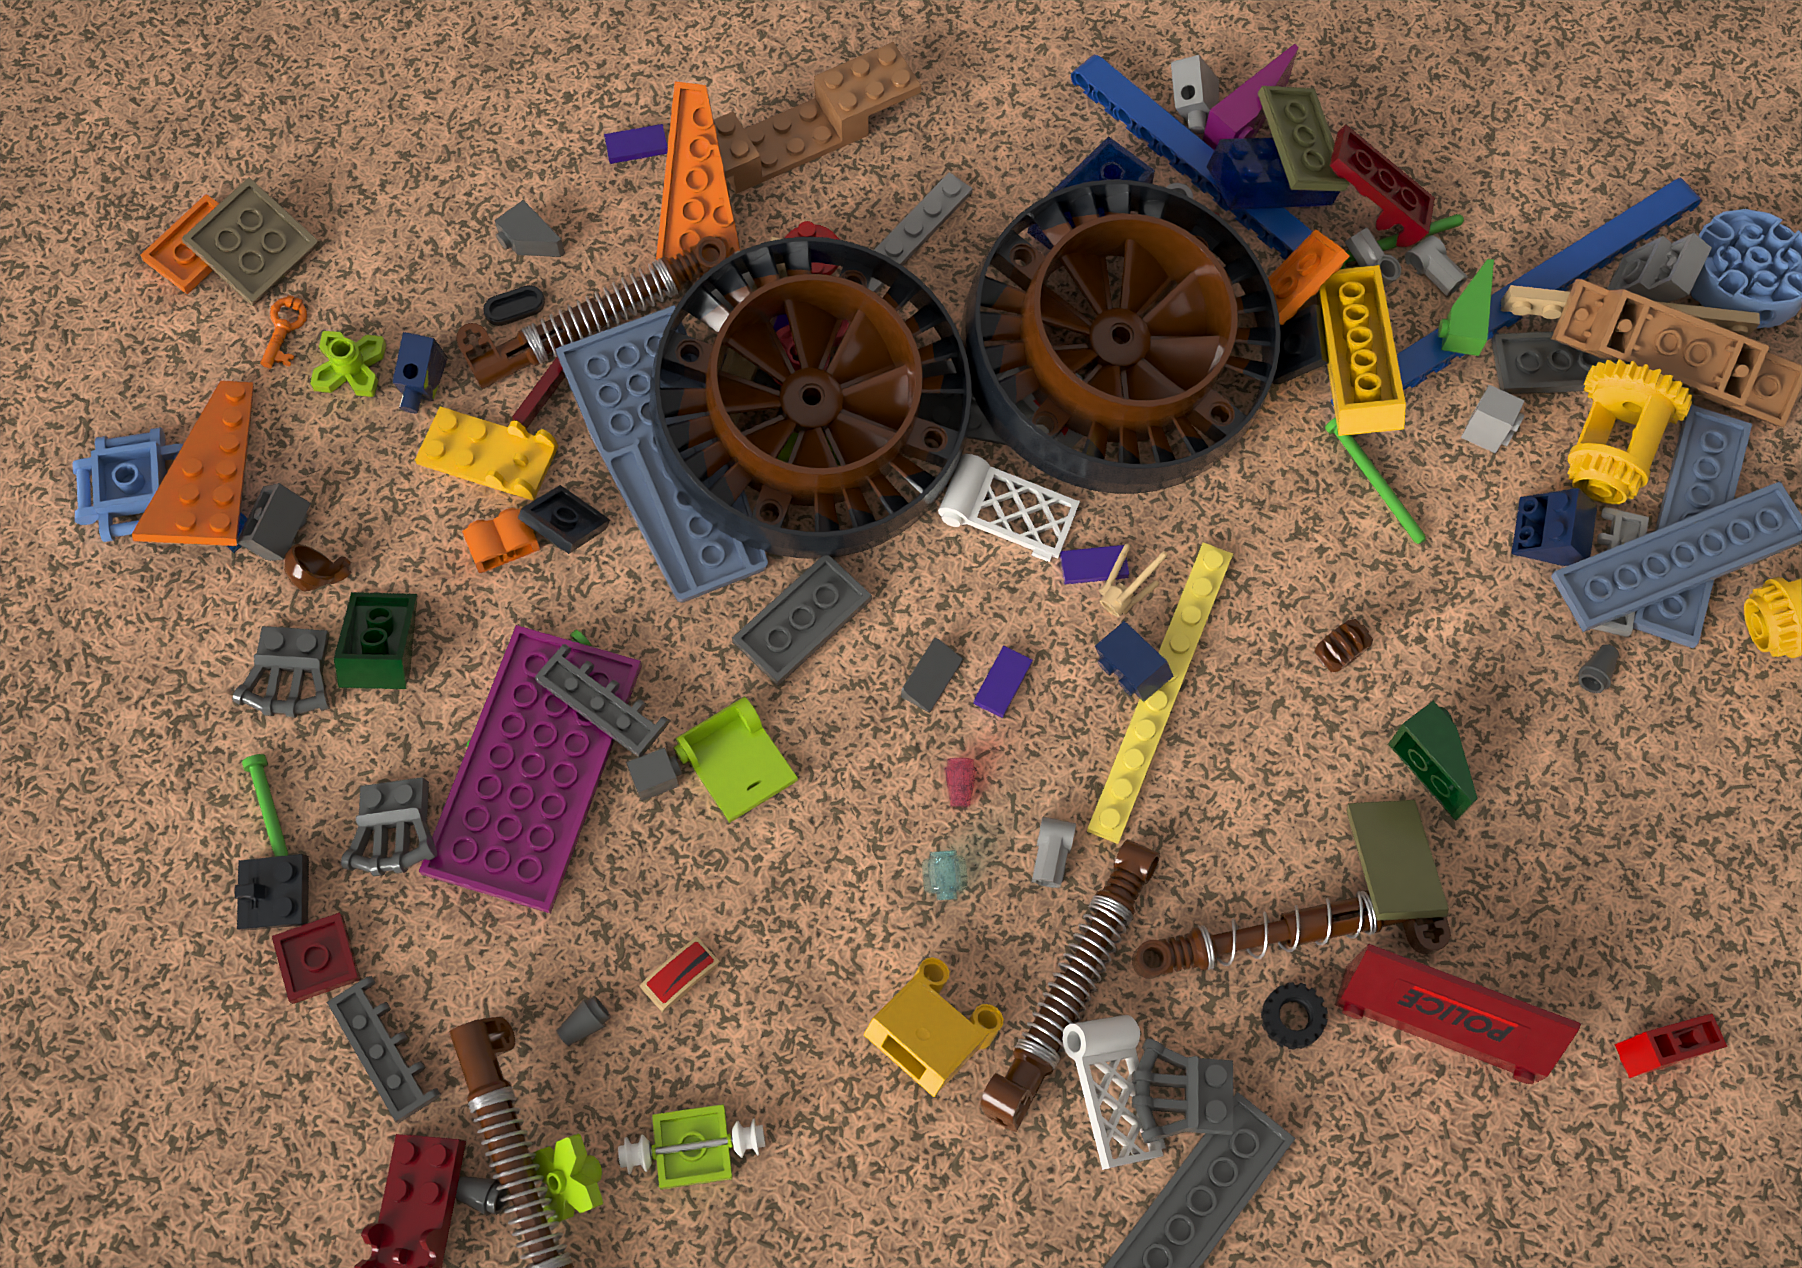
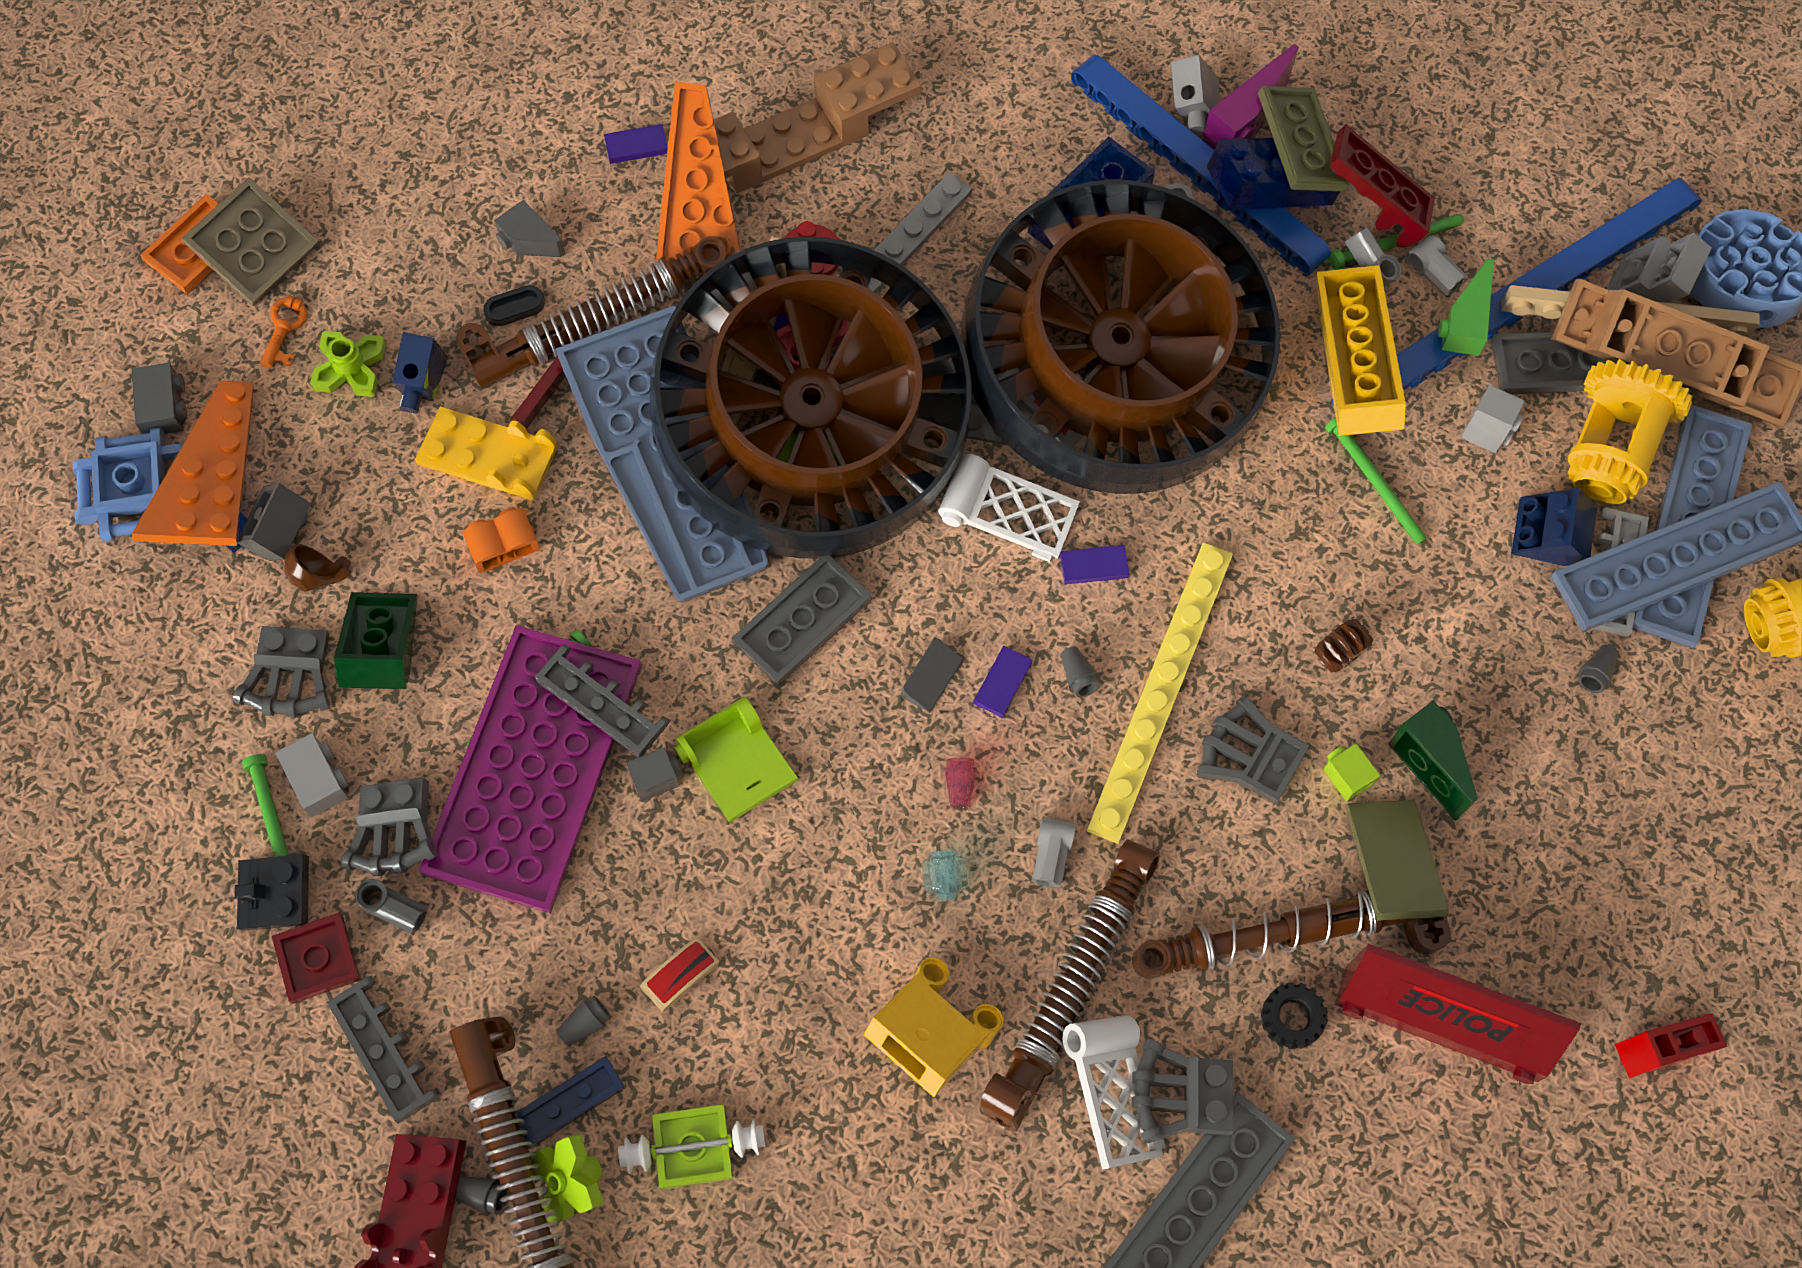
black plate [518,485,610,554] -> none
dark blue brick [1095,621,1174,702] -> none
tan plant [1099,544,1167,617] -> none
orange plate [1268,229,1350,325] -> none
black plate [1272,304,1329,385] -> none
none -> dark grey brick [132,362,188,434]
none -> light grey brick [275,733,349,818]
none -> dark grey piece [355,879,428,935]
none -> dark blue plate [481,1056,625,1150]
none -> dark grey cone [1060,646,1100,697]
none -> dark grey plate [1197,696,1310,804]
none -> lime brick [1323,743,1380,802]

